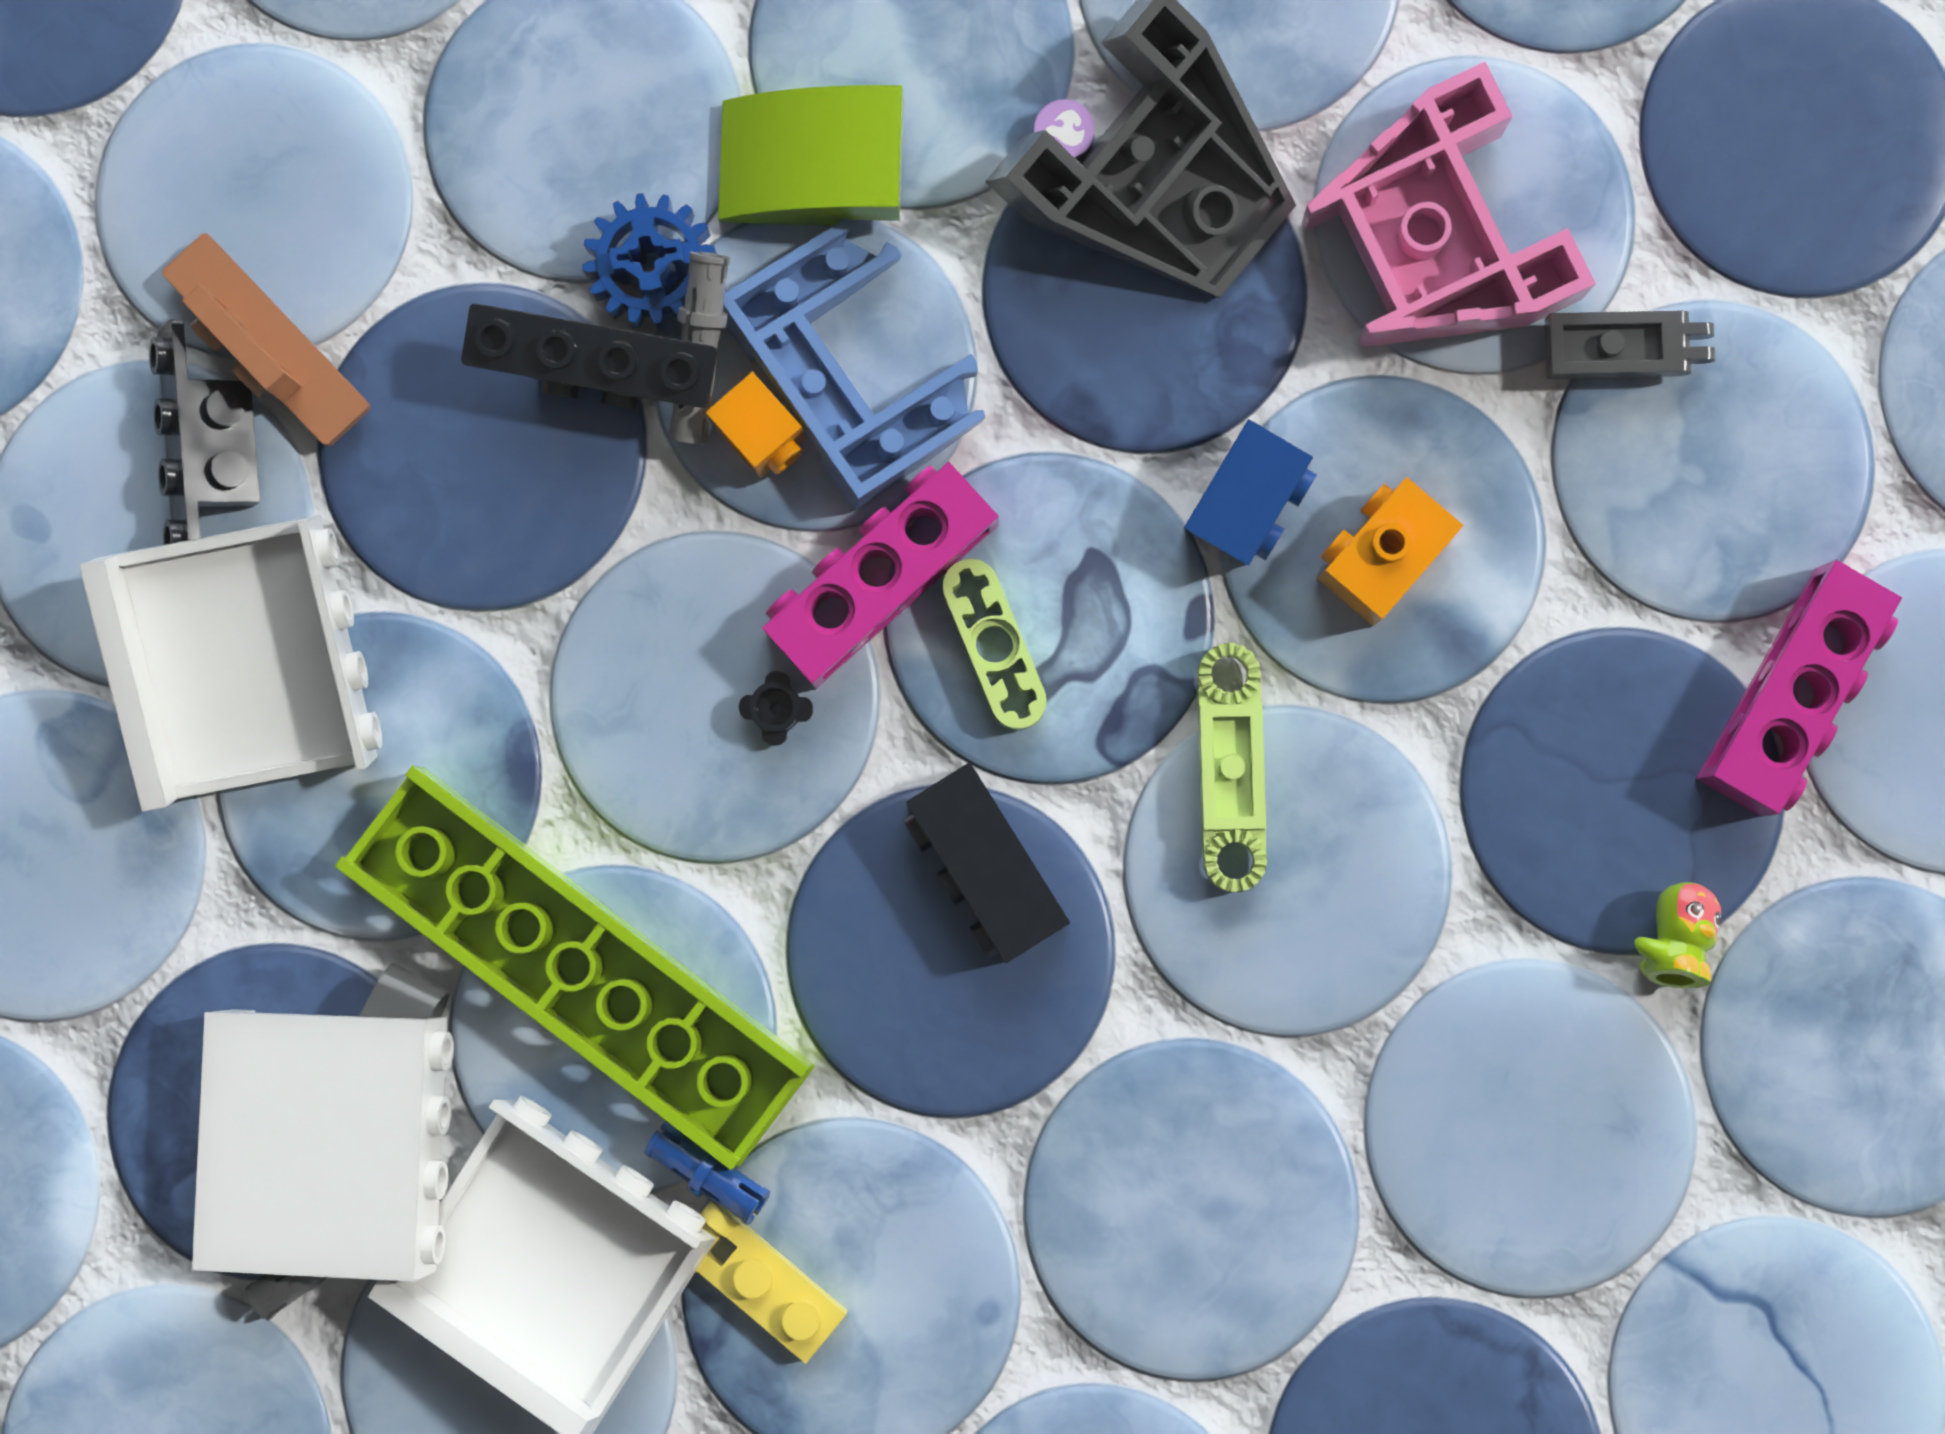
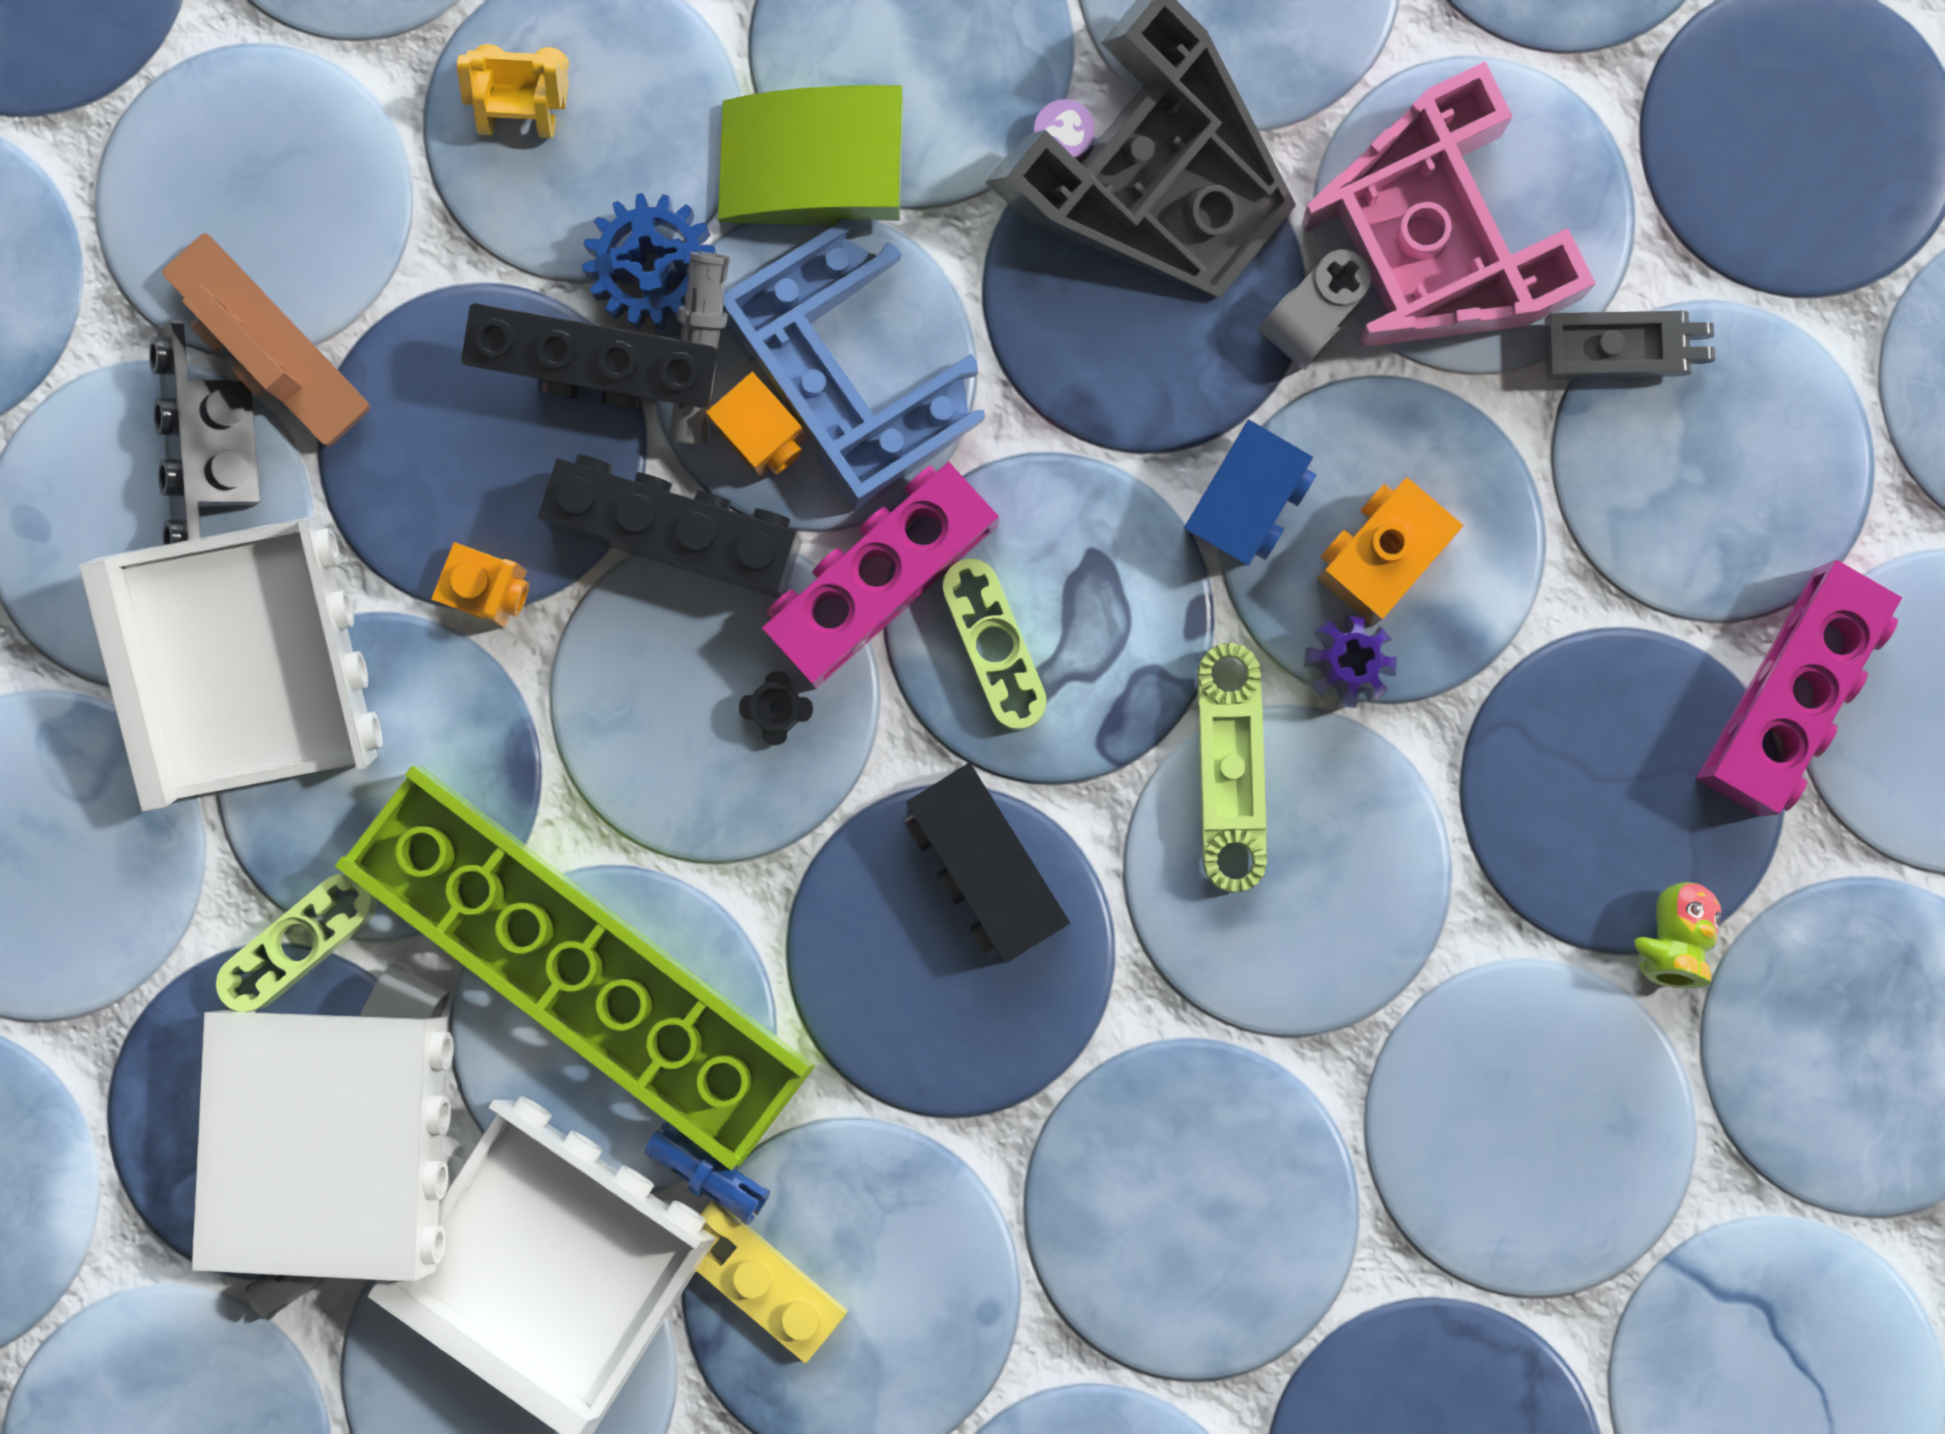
none -> yellowish green beam [216,874,378,1012]
none -> light orange bracket [431,542,529,628]
none -> yellow piece [457,44,569,138]
none -> black brick [538,454,802,598]
none -> light grey piece [1258,249,1372,371]
none -> dark purple piece [1304,615,1397,708]

